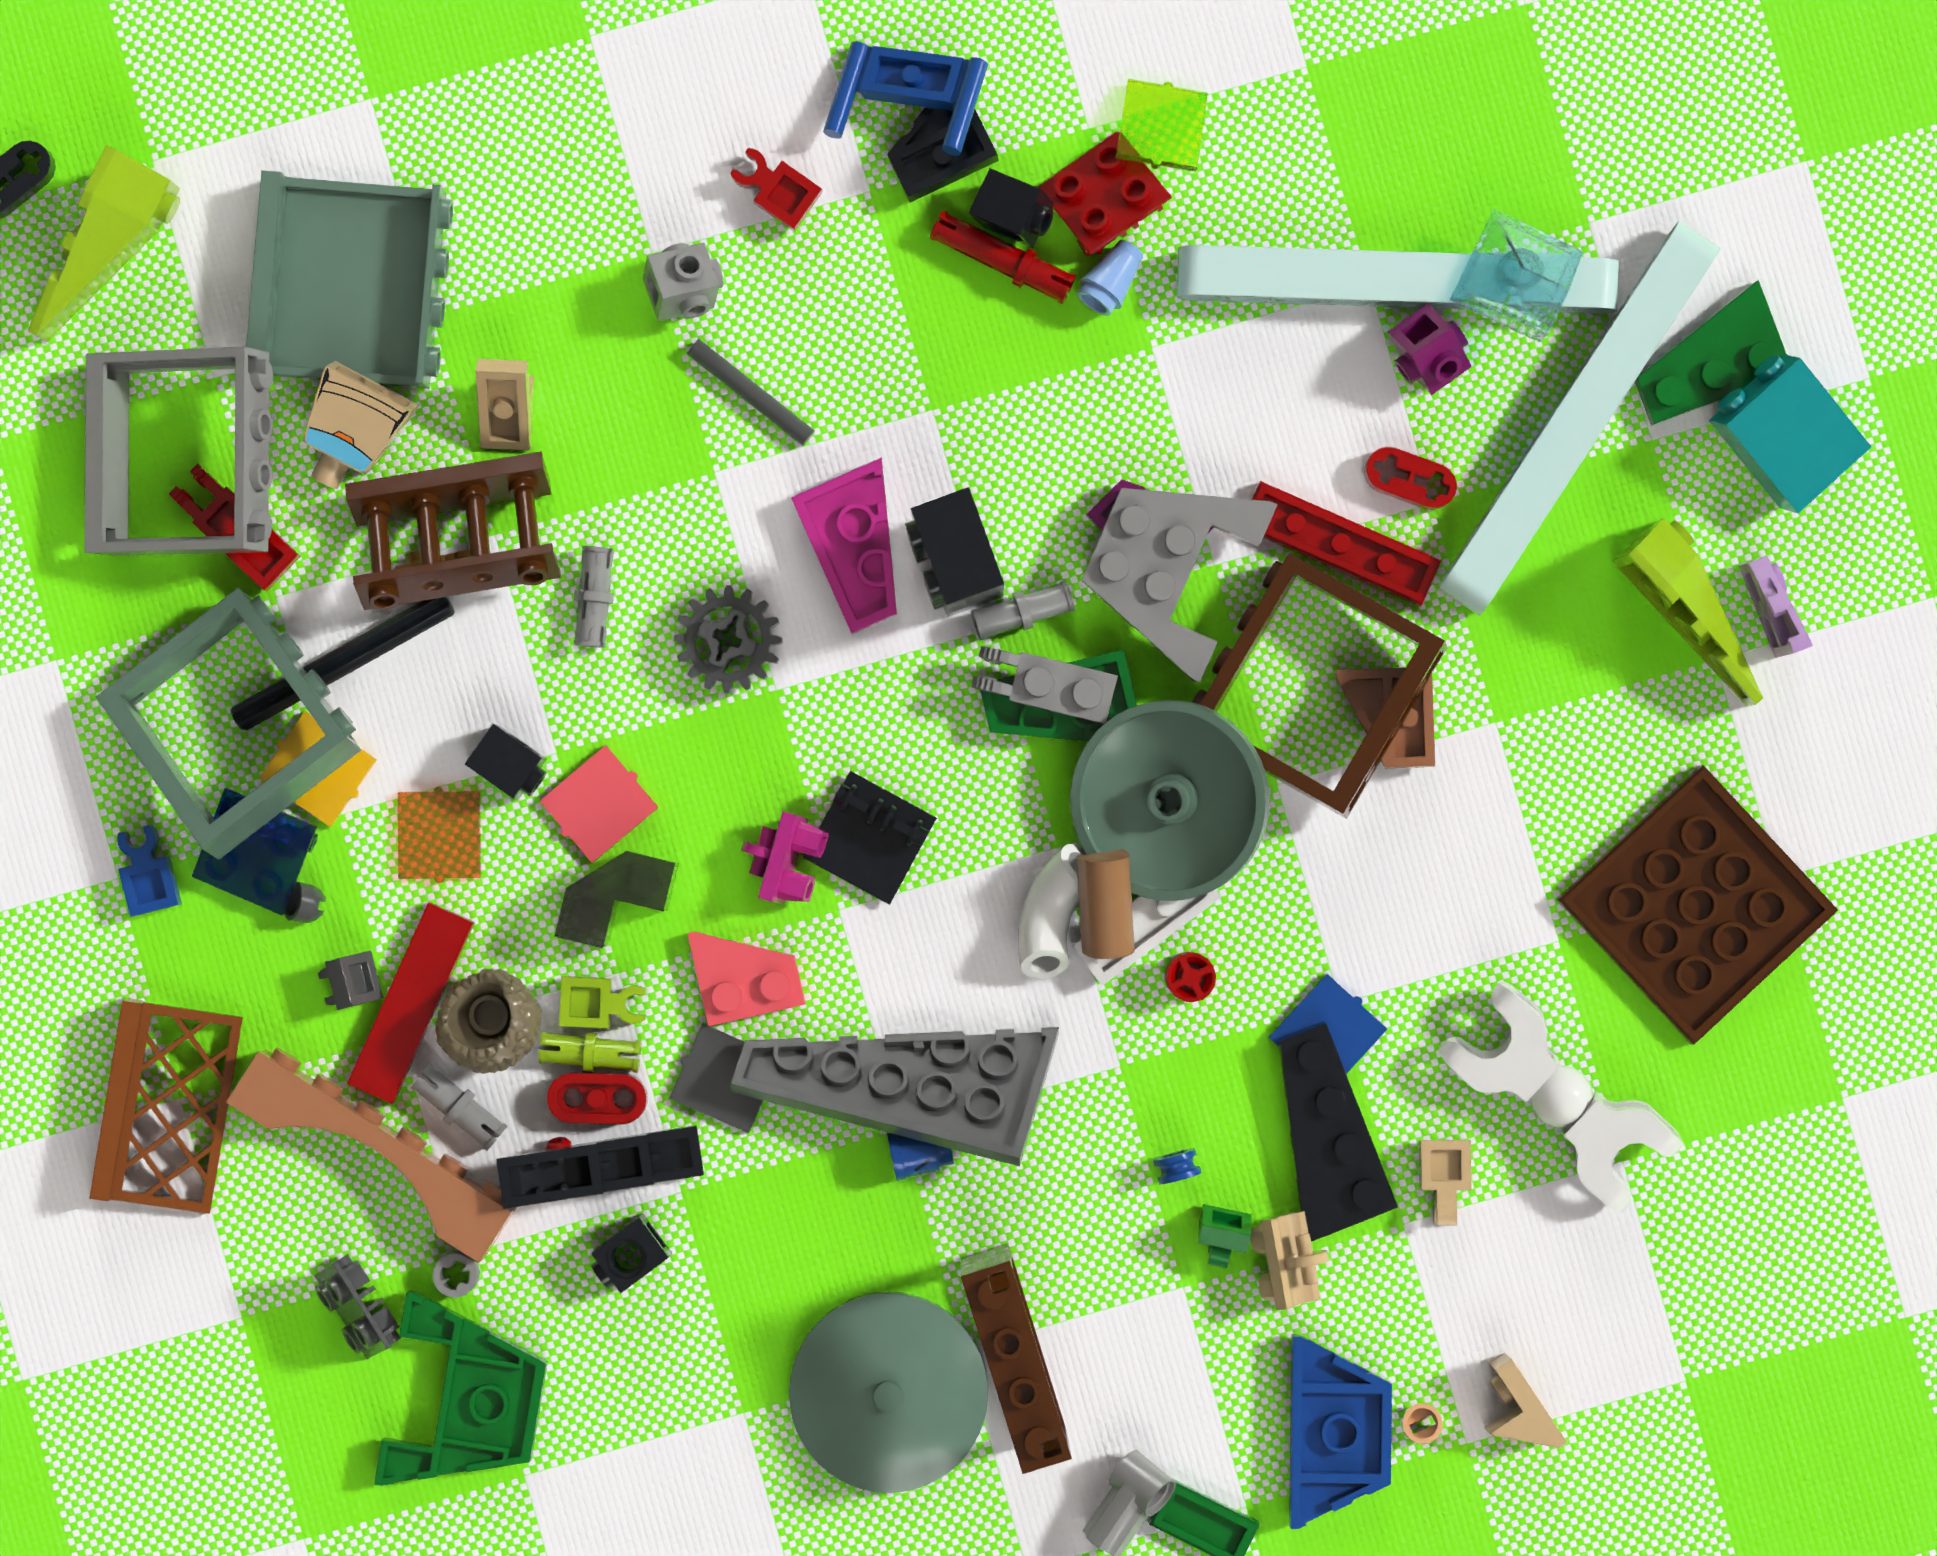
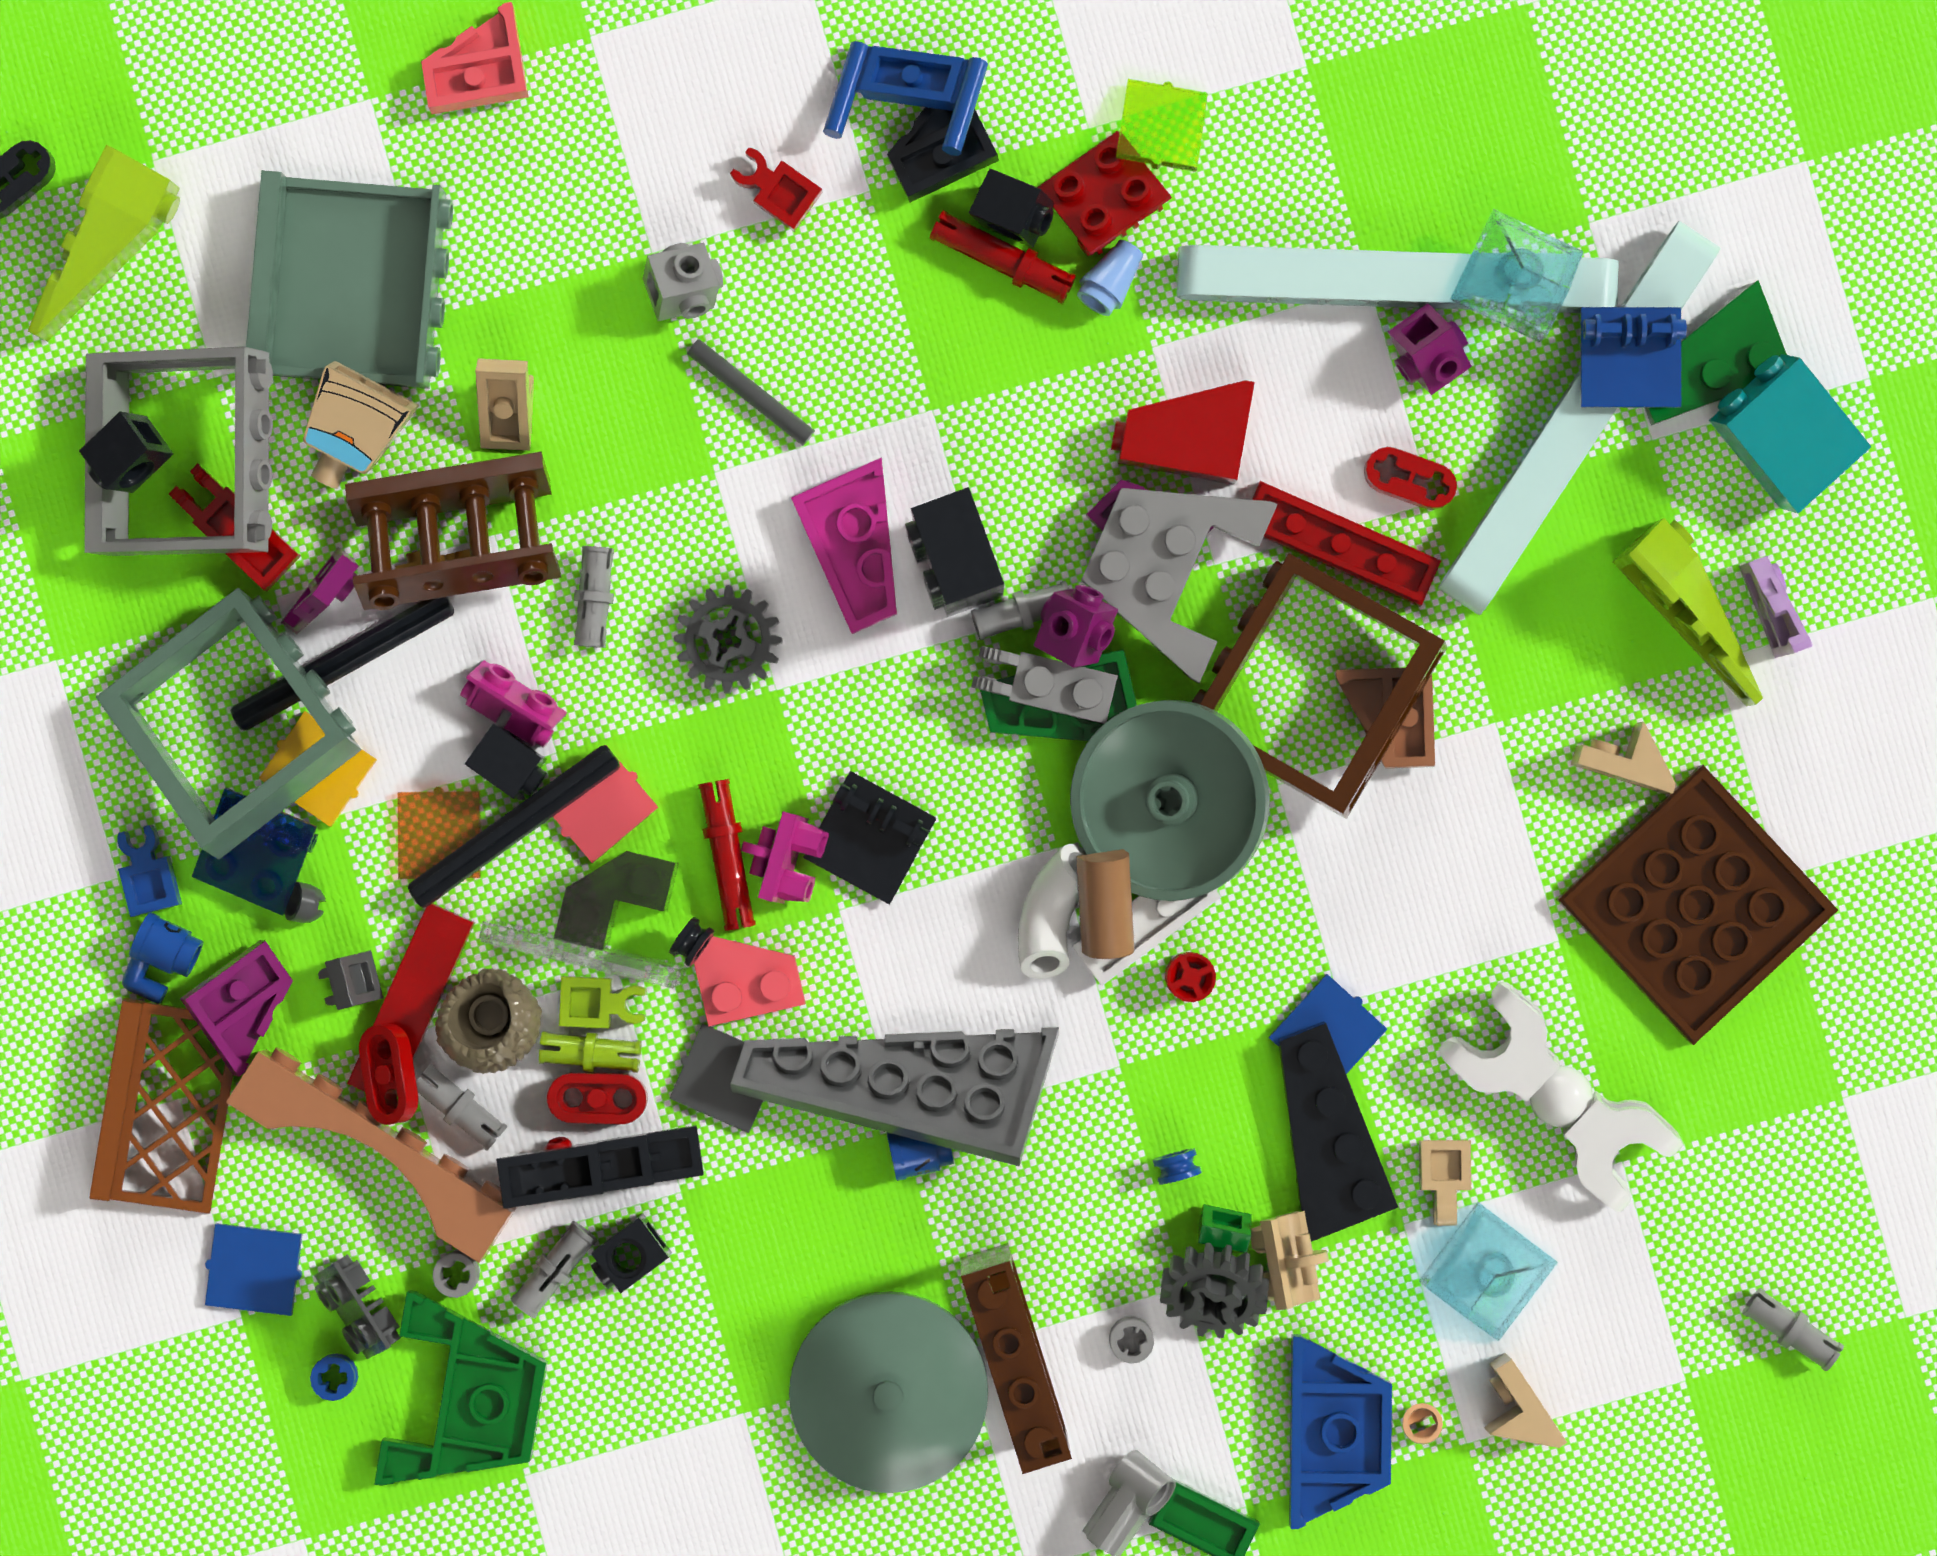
none -> black brick [79,411,174,493]
none -> blue piece [122,912,204,1004]
none -> magenta wing [180,940,293,1077]
none -> blue piece [205,1223,303,1316]
none -> magenta wing [280,547,359,635]
none -> blue bush [310,1353,359,1401]
none -> red plate [359,1024,418,1125]
none -> black axle [408,745,620,908]
none -> coral wing [421,2,529,115]
none -> dark pink hinge [460,660,568,748]
none -> clear tile [479,919,687,988]
none -> light grey pin [510,1221,597,1319]
none -> black bush [669,917,715,967]
none -> red pin [698,779,756,931]
none -> magenta brick [1034,585,1118,668]
none -> light grey bush [1109,1316,1154,1364]
none -> red slope [1111,380,1255,484]
none -> dark grey gear [1160,1243,1269,1338]
none -> clear light blue slope [1419,1202,1558,1341]
none -> tan slope [1570,722,1676,794]
none -> blue hinge [1581,307,1687,408]
none -> light grey pin [1742,1288,1844,1371]

